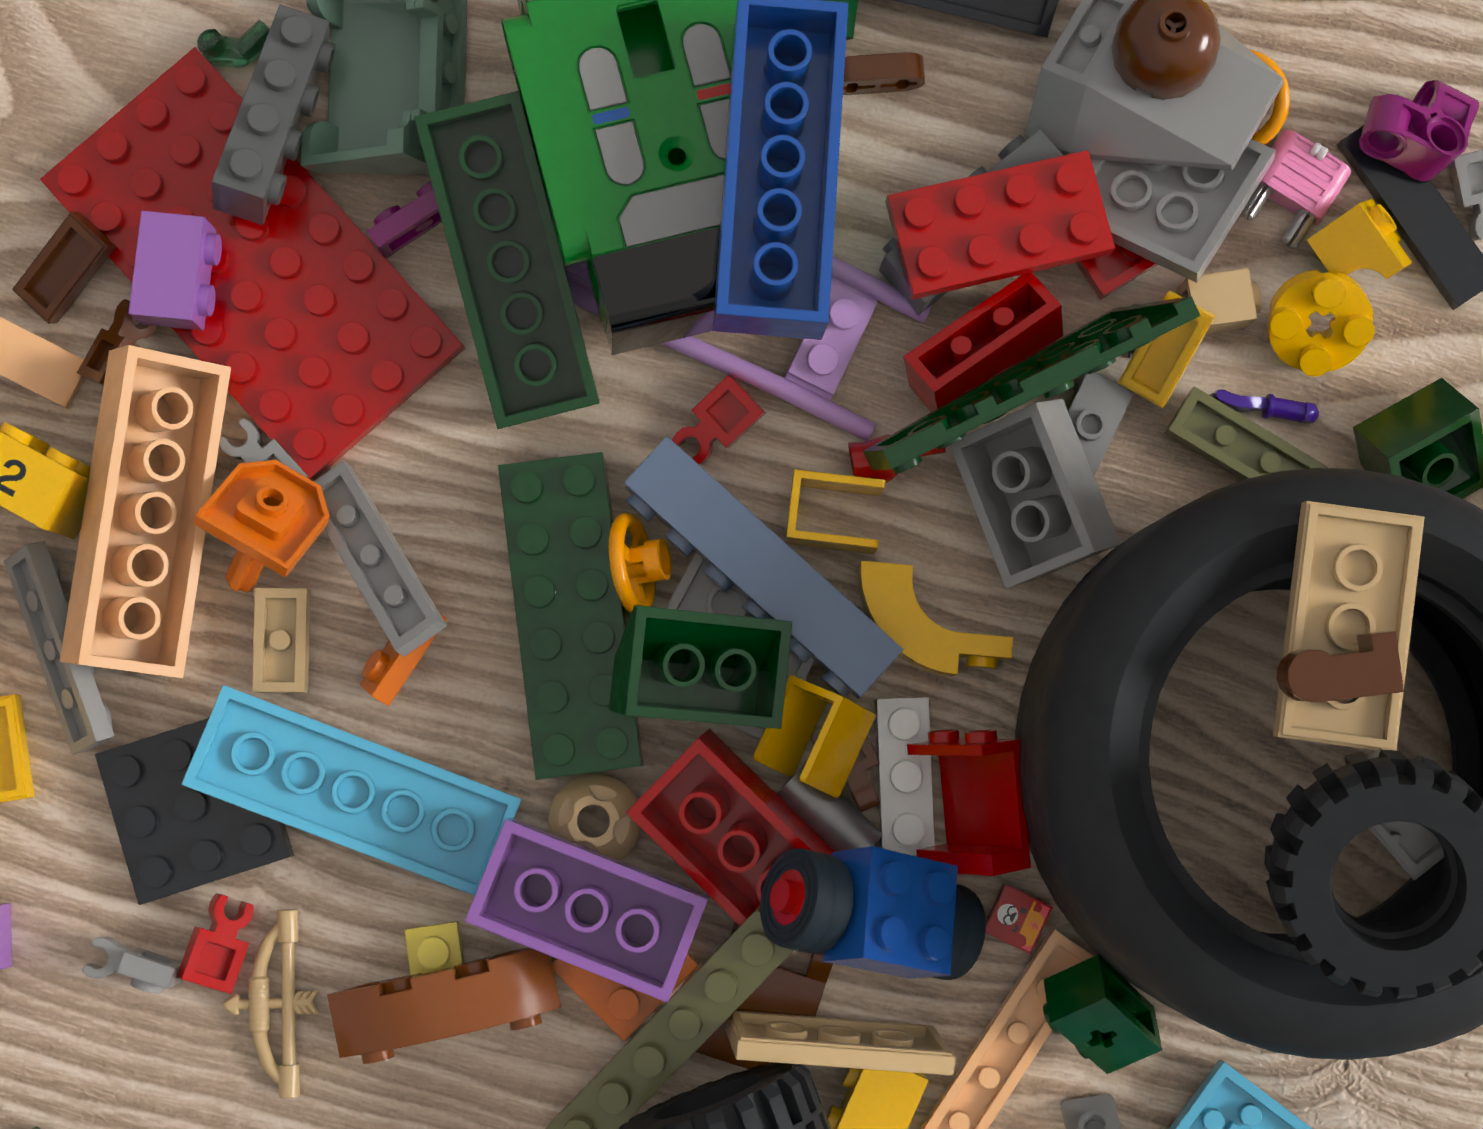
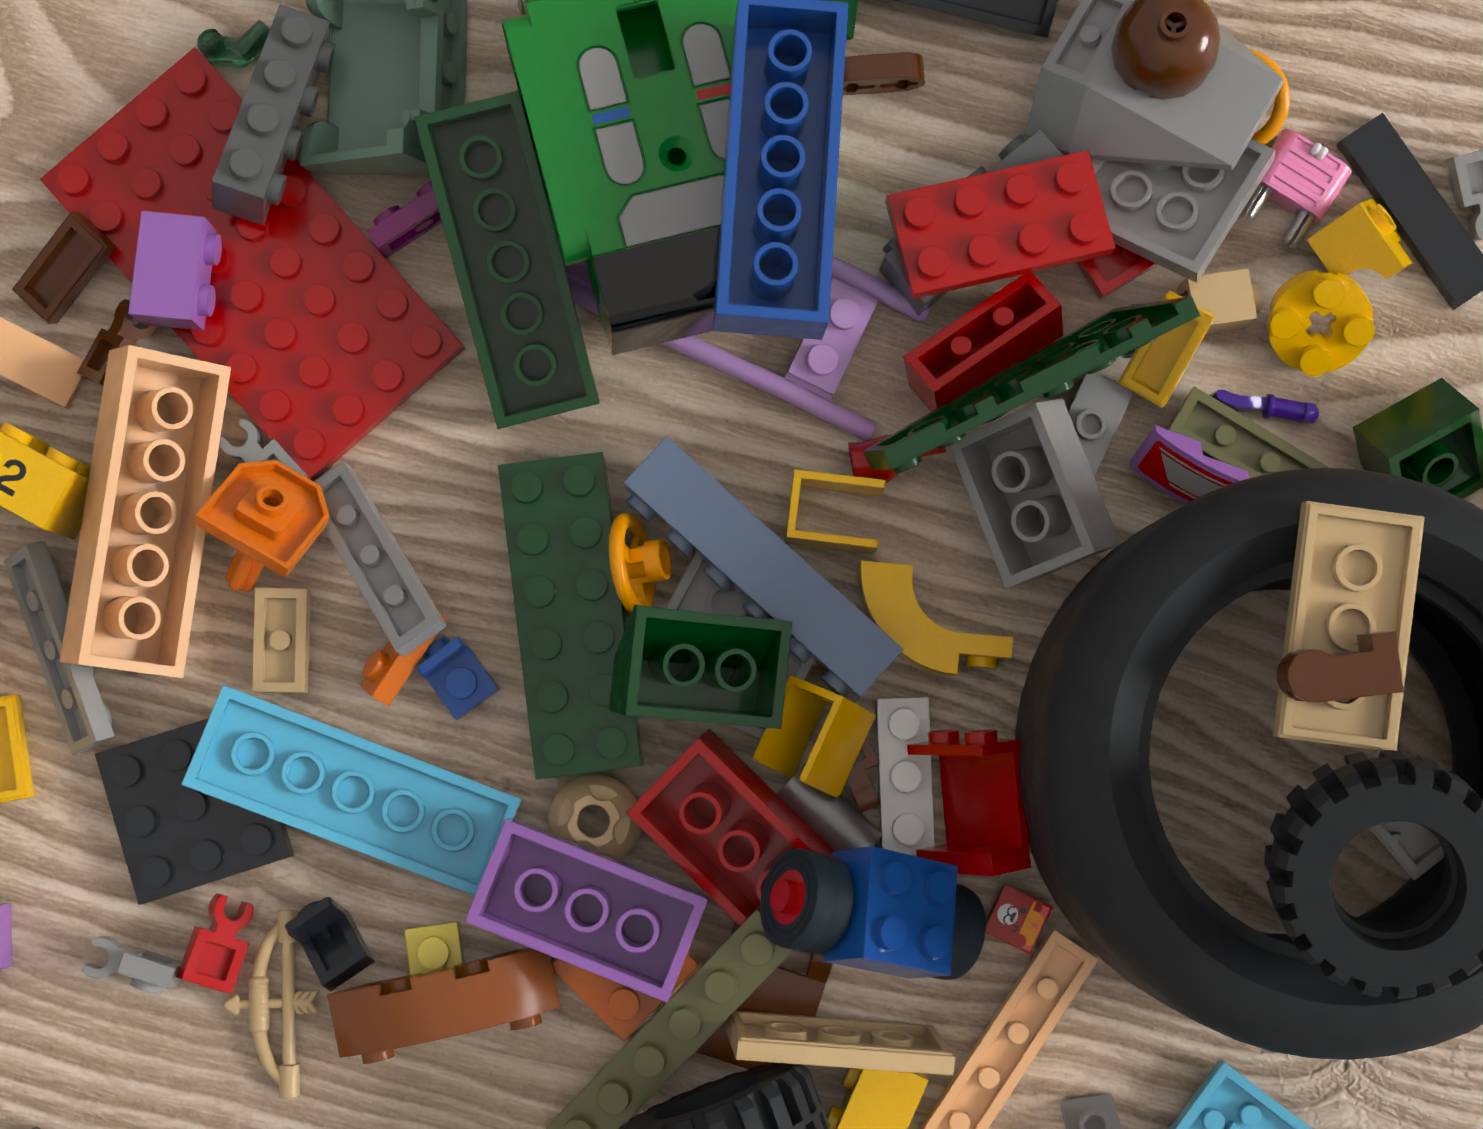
red plate [672,375,766,465] -> none
dark green brick [1043,954,1162,1074] -> none
magenta piece [1359,80,1479,181] -> none
none -> black bracket [285,897,375,992]
none -> blue bracket [416,636,500,720]
none -> slope [1129,425,1250,504]

